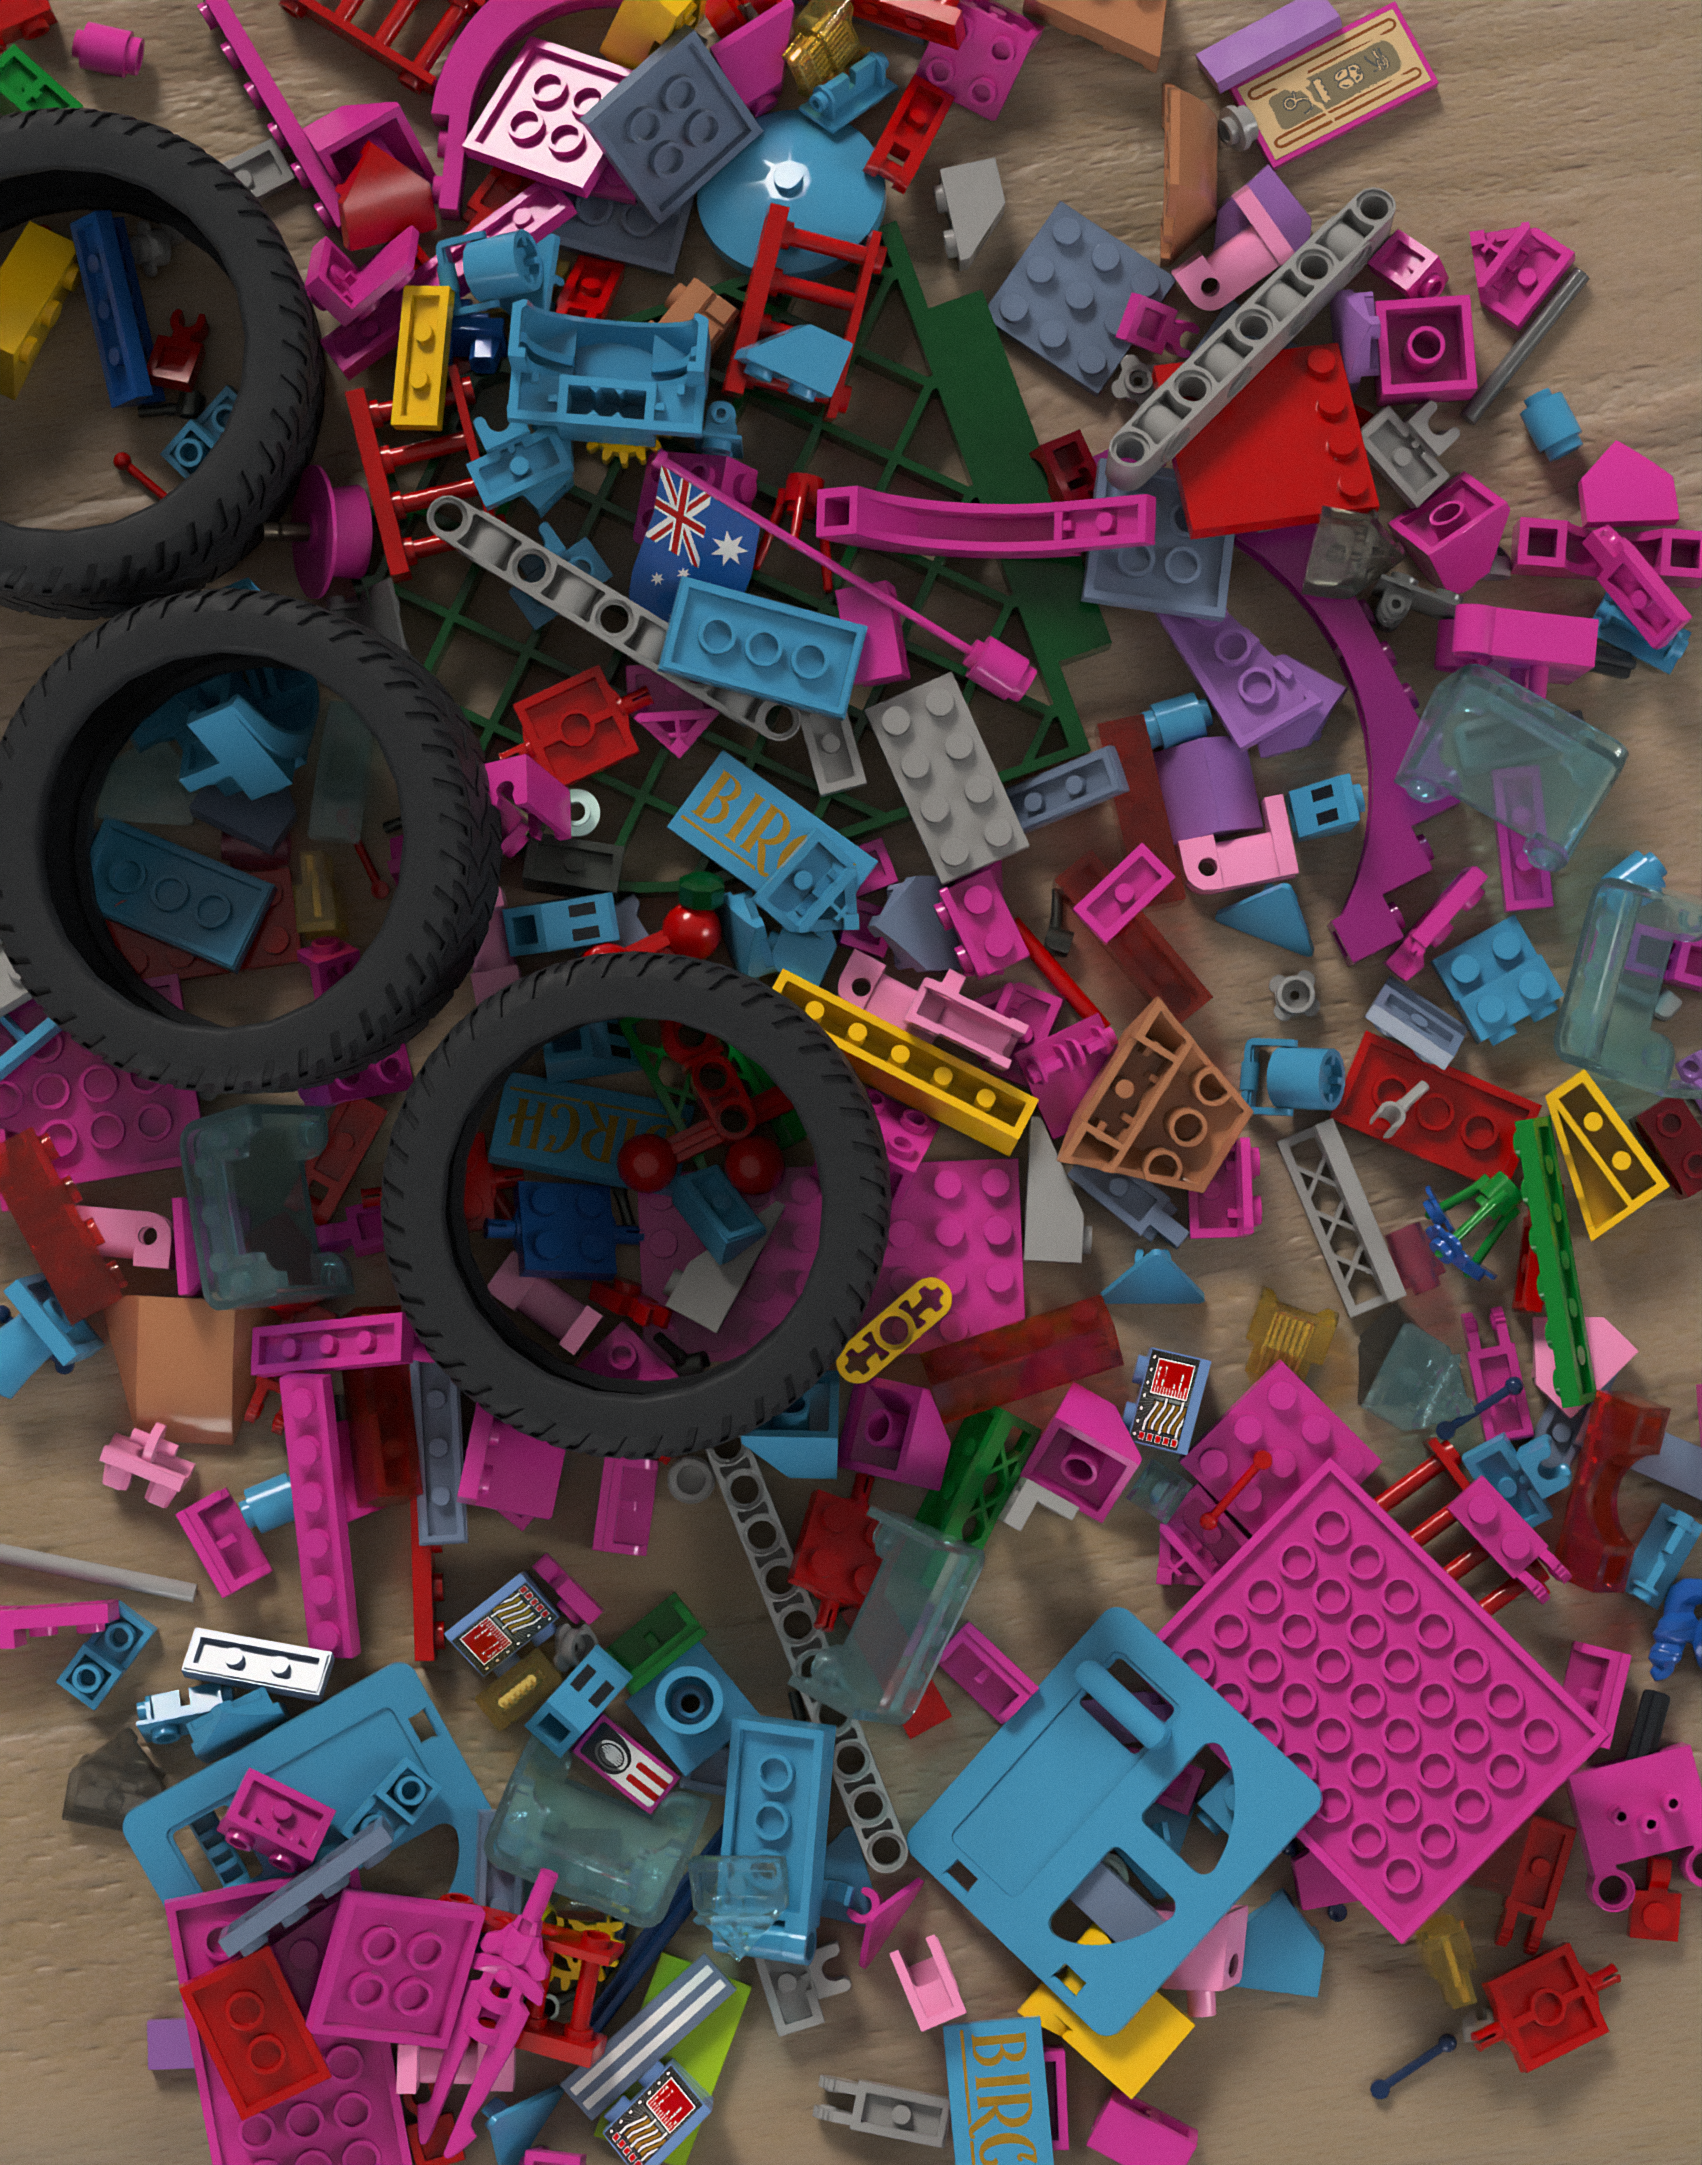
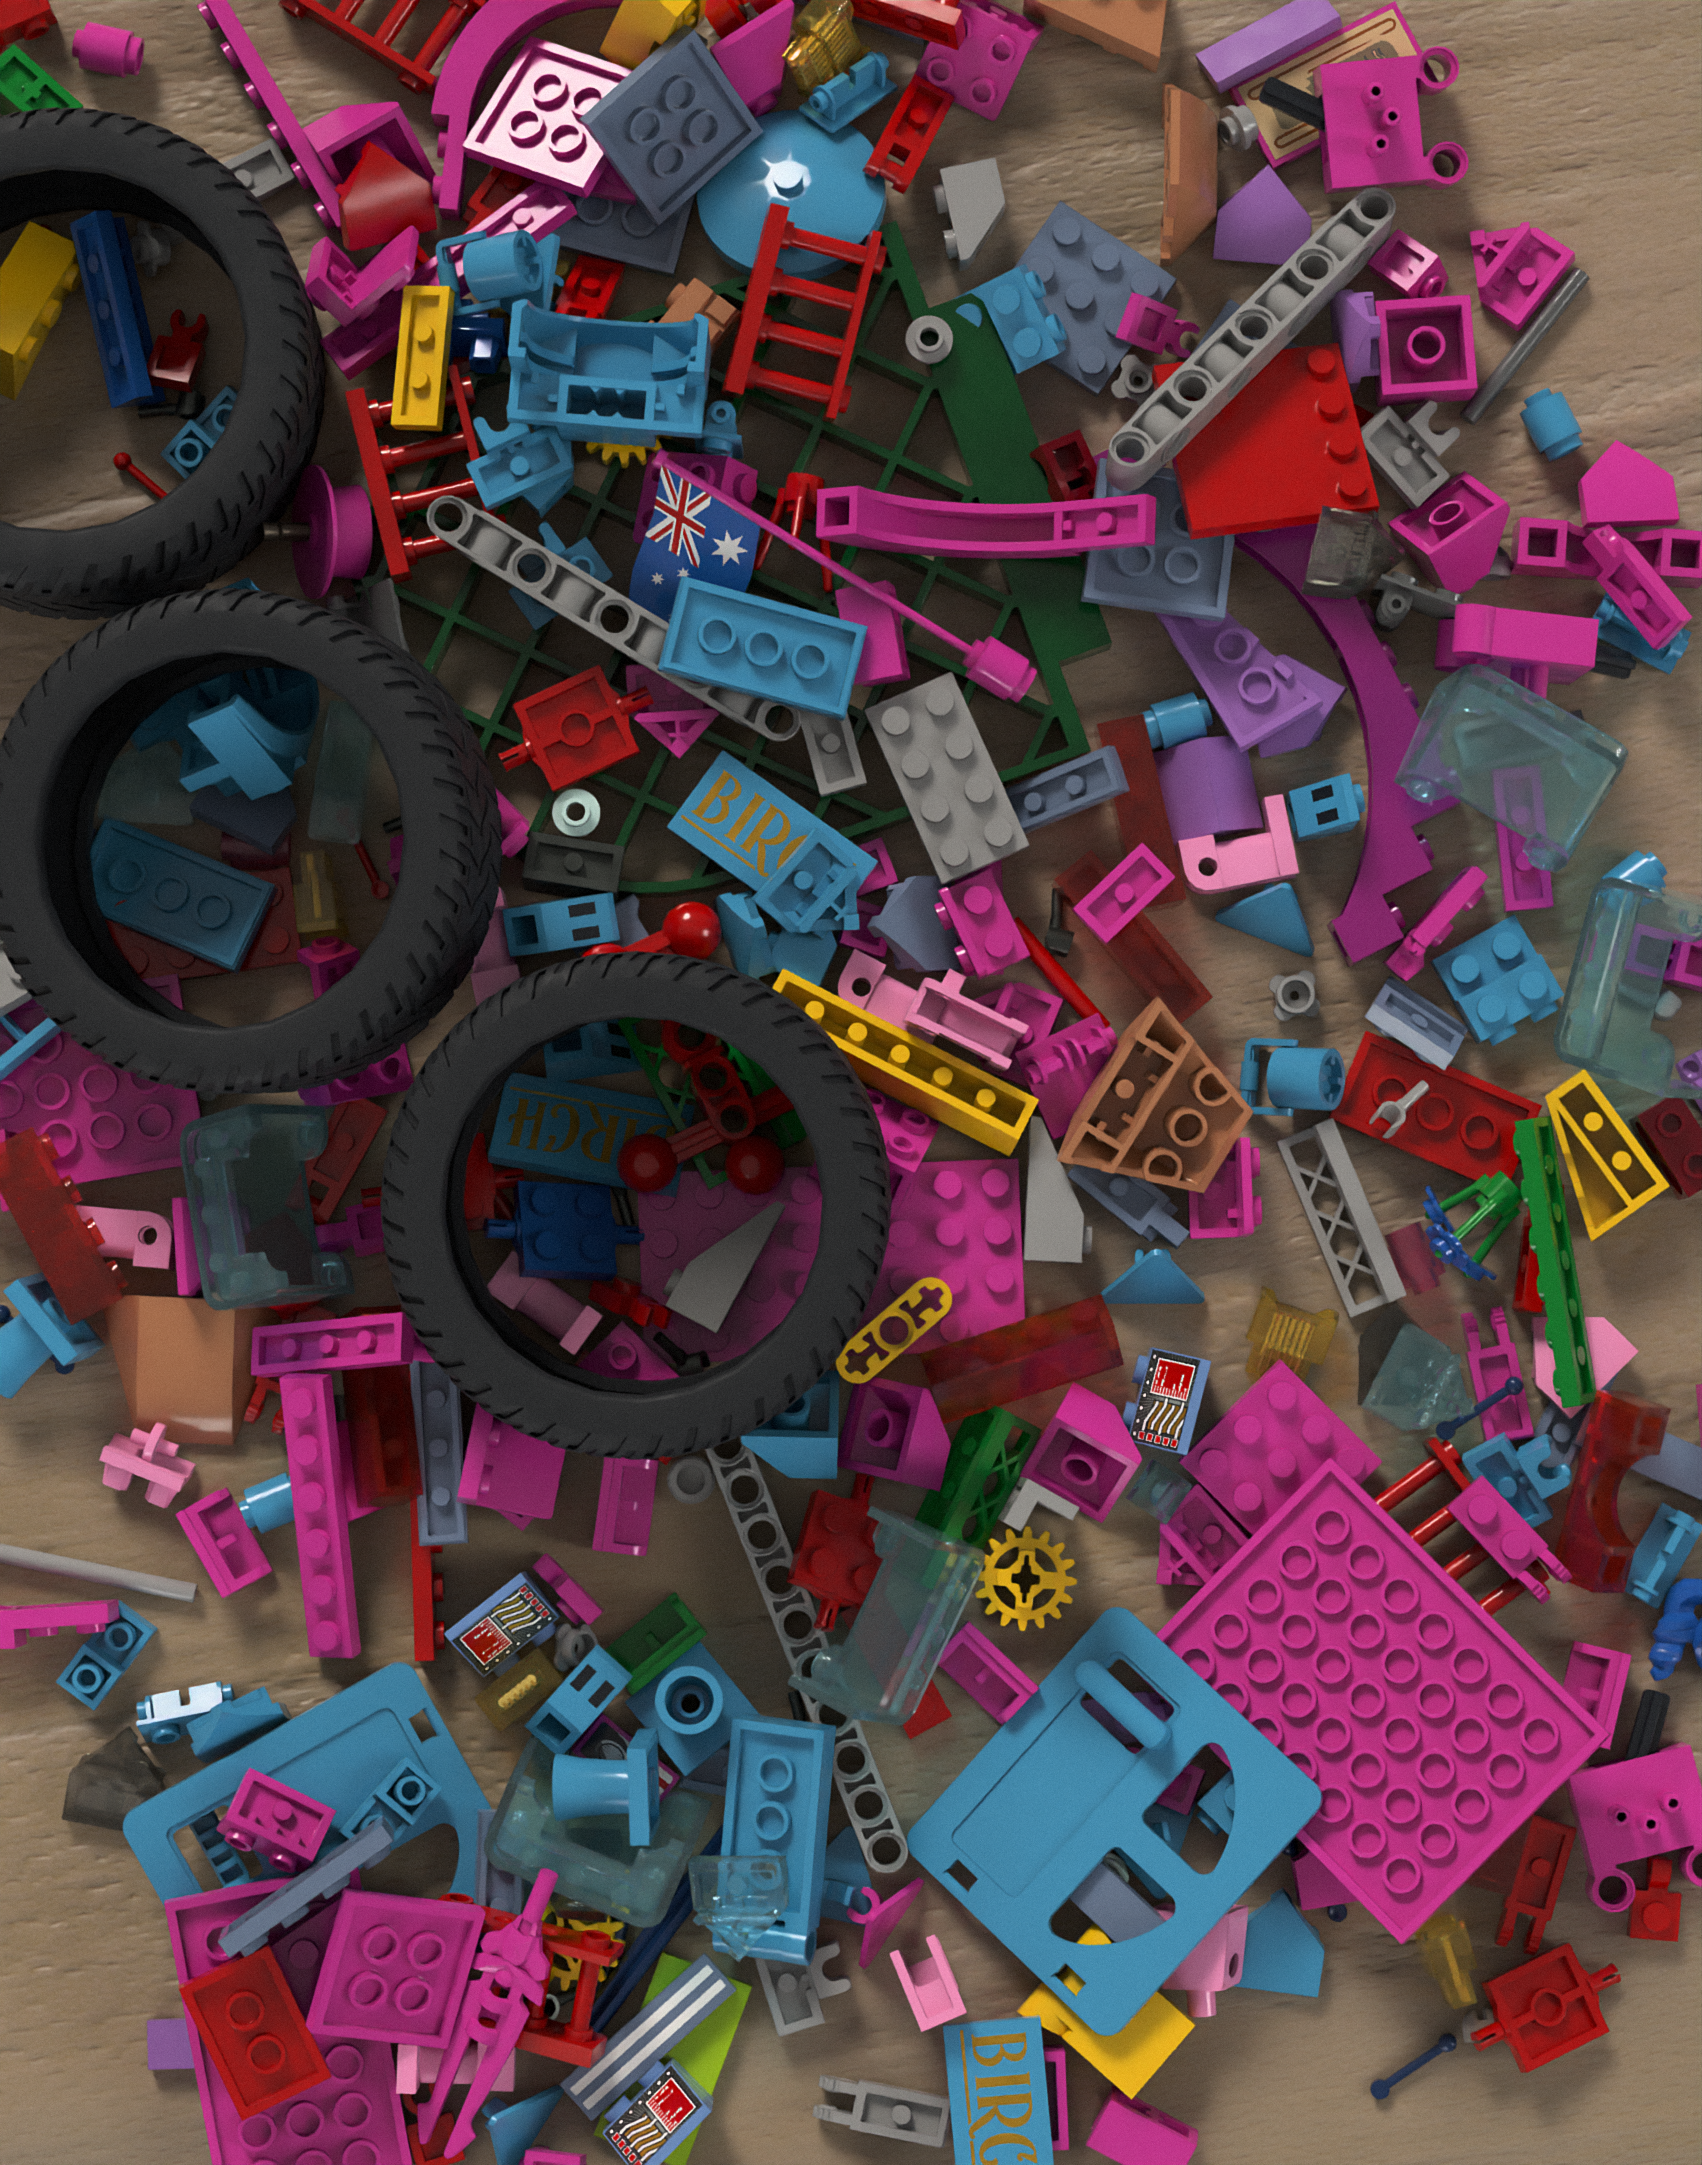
tile [181,1627,335,1703] -> none
dark pink hinge [484,754,572,841] -> none
dark azure slope [672,1164,767,1265] -> none
dark green tile [678,871,724,911] -> none
dark azure slope [734,324,853,403] -> none
bright pink piece [1171,185,1295,311] -> none
red hinge [1199,1449,1273,1531] -> none
none -> dark azure plant [552,1728,661,1846]
none -> light grey plate [905,316,953,364]
none -> dark azure plate [952,263,1067,375]
none -> yellow gear [972,1526,1077,1631]
none -> dark pink piece [1259,46,1469,194]

